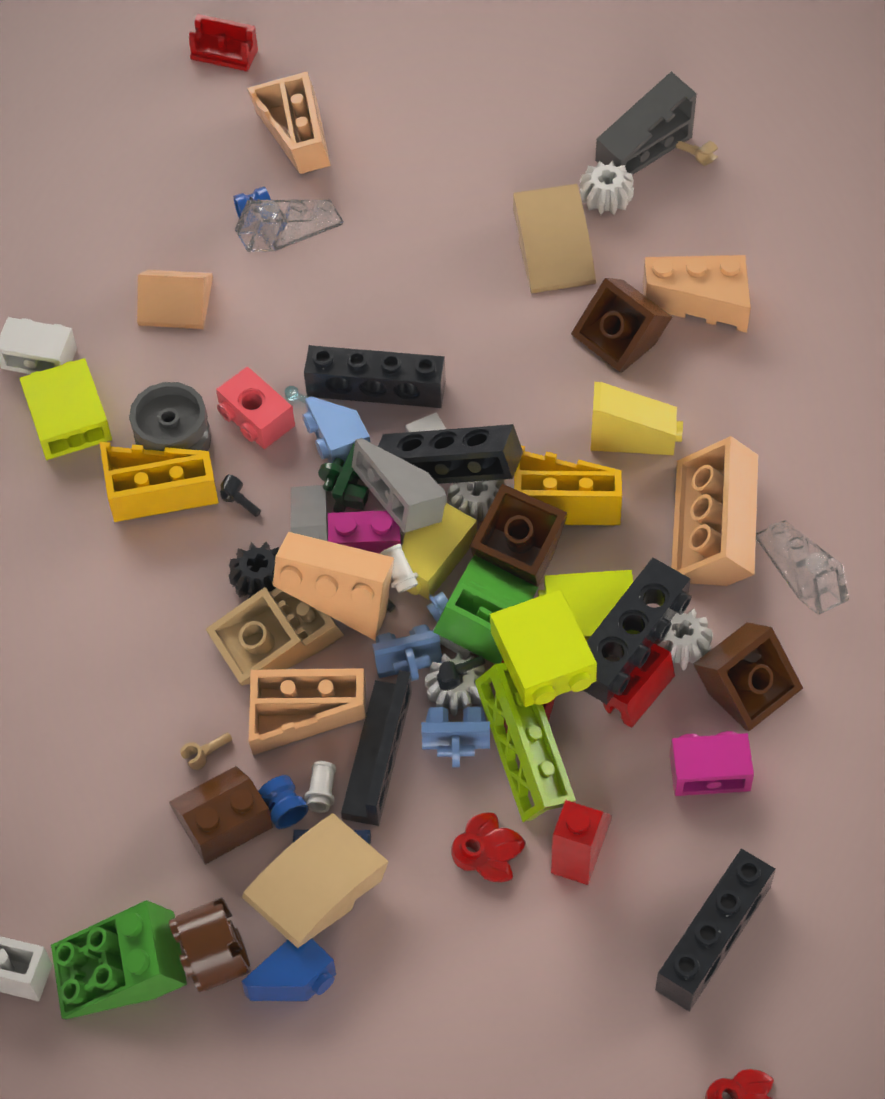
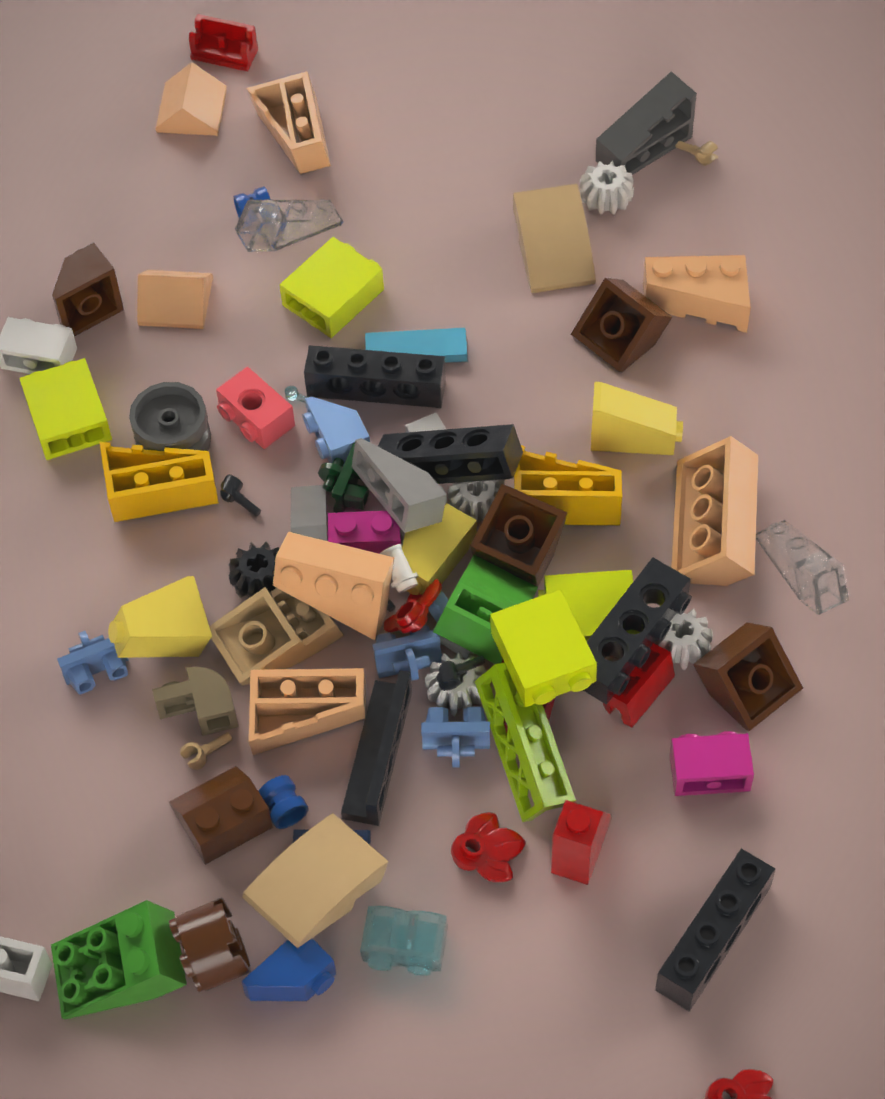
white pin [304,761,336,813] -> none
none -> reddish brown slope [52,243,124,337]
none -> medium blue hips [57,631,129,695]
none -> light yellow slope [108,576,212,658]
none -> dark tan brick [152,666,239,736]
none -> light nougat slope [155,62,227,136]
none -> neon yellow brick [279,237,384,338]
none -> clear light blue brick [360,906,448,976]
none -> medium azure tile [365,328,468,363]
none -> red plate [383,579,442,633]

